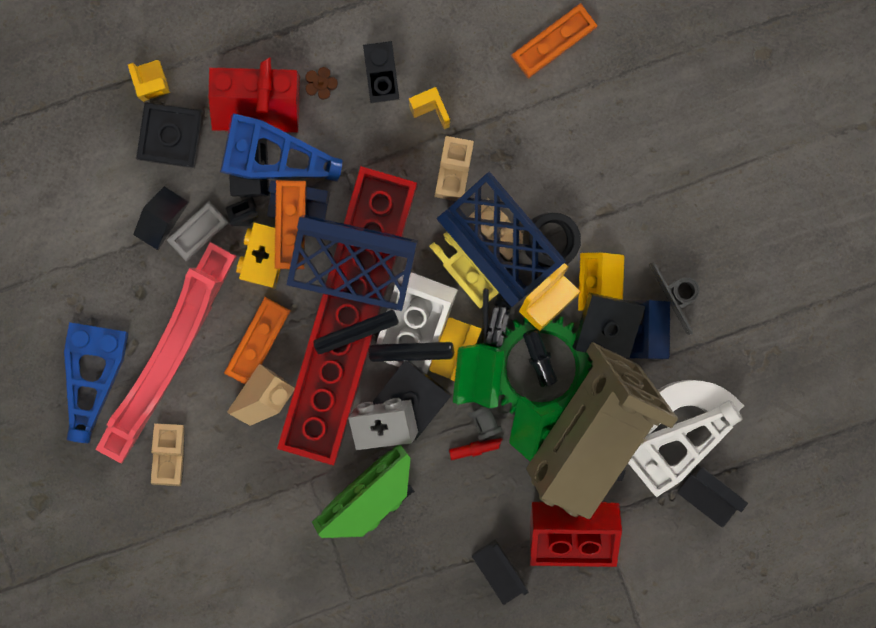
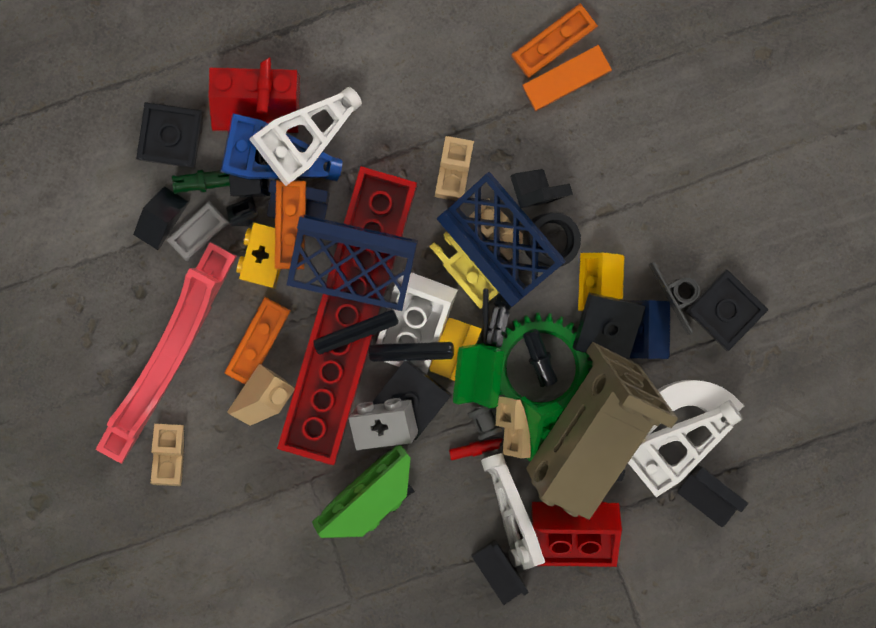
blue plate [64,322,128,443] -> none
yellow panel [127,60,170,102] -> none
reddish brown plant [305,67,338,100] -> none
black slope [363,41,400,103] -> none
yellow panel [409,87,450,130] -> none
yellow panel [519,263,580,331] -> none
none -> dark green pin [172,169,230,194]
none -> white plate [249,87,362,186]
none -> white plate [481,453,545,572]
none -> tan slope [495,397,531,458]
none -> black panel [510,169,573,209]
none -> orange tile [522,45,612,112]
none -> black plate [686,270,769,351]

